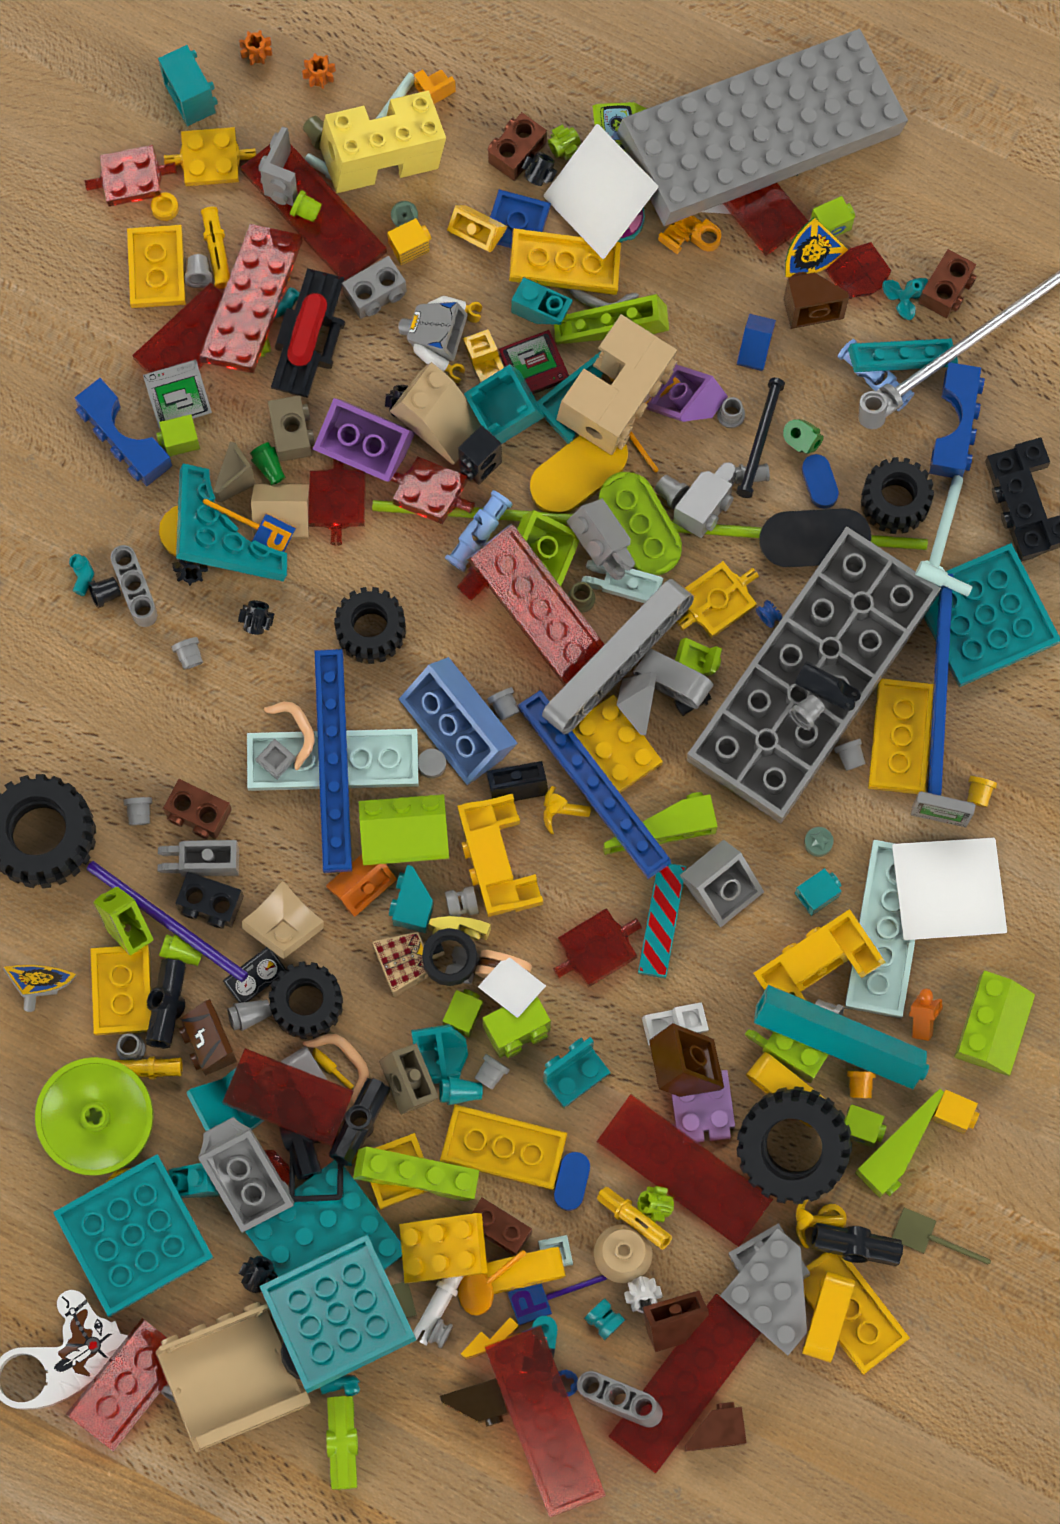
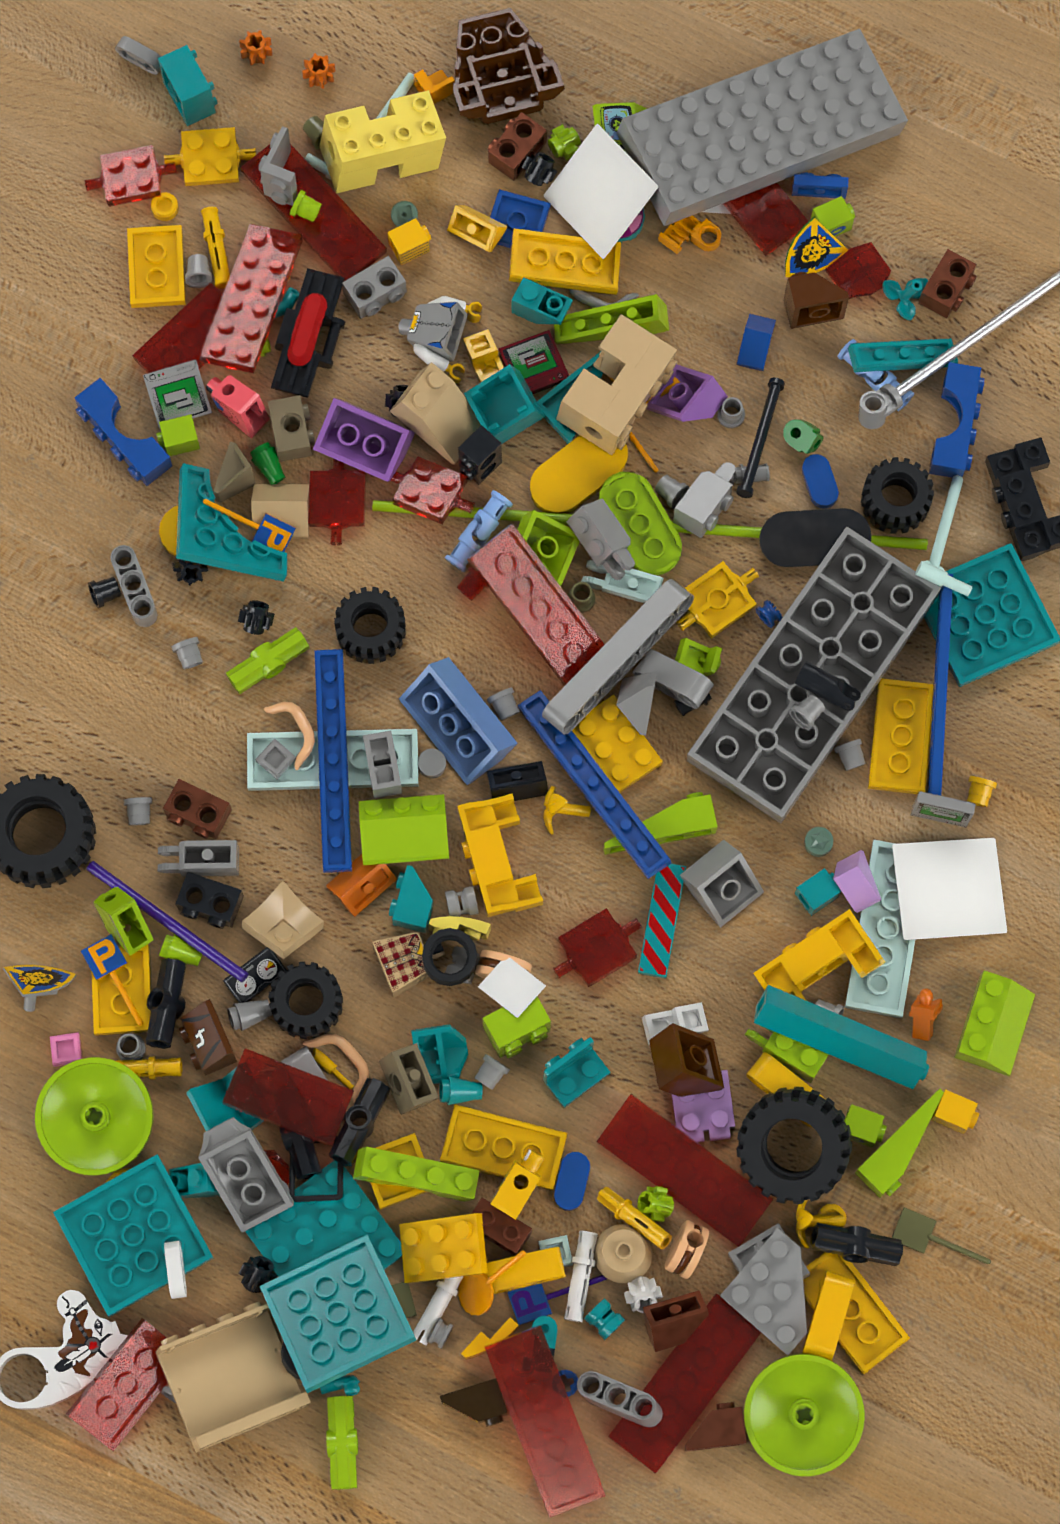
teal arm [69,554,94,596] -> none
lime brick [442,989,483,1038] -> none
light orange piece [847,1071,876,1098] -> none
none -> bright pink tile [50,1032,83,1067]
none -> piece [81,934,143,1026]
none -> light grey beam [115,36,161,75]
none -> white beam [164,1240,187,1299]
none -> coral torso [206,375,270,439]
none -> lime piece [226,627,310,694]
none -> light grey brick [363,730,402,799]
none -> reddish brown wedge [453,8,565,124]
none -> yellow torso [490,1149,545,1220]
none -> white pin [564,1231,598,1322]
none -> light nougat head [664,1220,709,1279]
none -> lime dish [744,1353,865,1476]
none -> blue plate [792,172,849,199]
none -> lavender slope [833,850,881,913]

